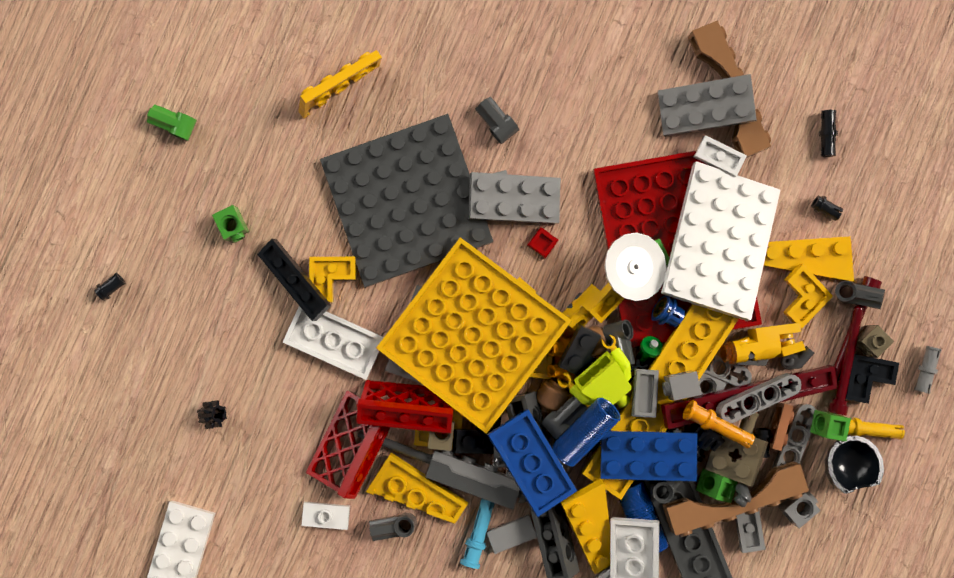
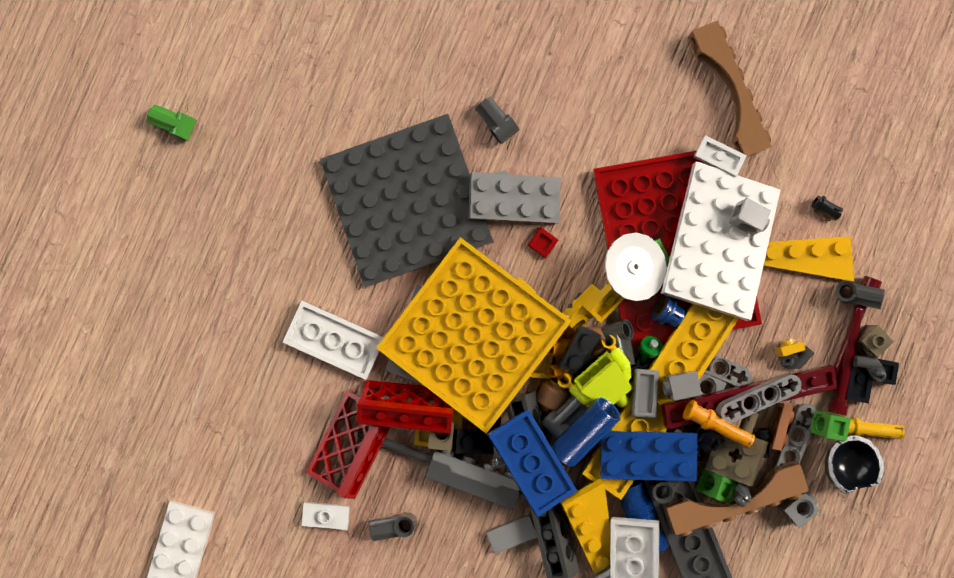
black pin [94,272,126,300] -> none
black gear [197,400,227,429] -> none
bright green brick [212,205,249,243] -> none
black plate [257,238,332,321] -> none
yellow wing [299,50,382,119] -> none
yellow plate [309,256,356,303] -> none
yellow wing [366,453,468,524] -> none
medium azure pin [460,498,495,569] -> none
light grey plate [658,74,757,136] -> none
yellow plate [720,323,801,366] -> none
light grey plate [735,508,766,553] -> none
yellow plate [783,264,833,329] -> none
black pin [819,110,838,157] -> none
light grey pin [915,346,942,394] -> none
none -> brick [729,198,771,236]
none -> dark grey arm [853,356,886,382]

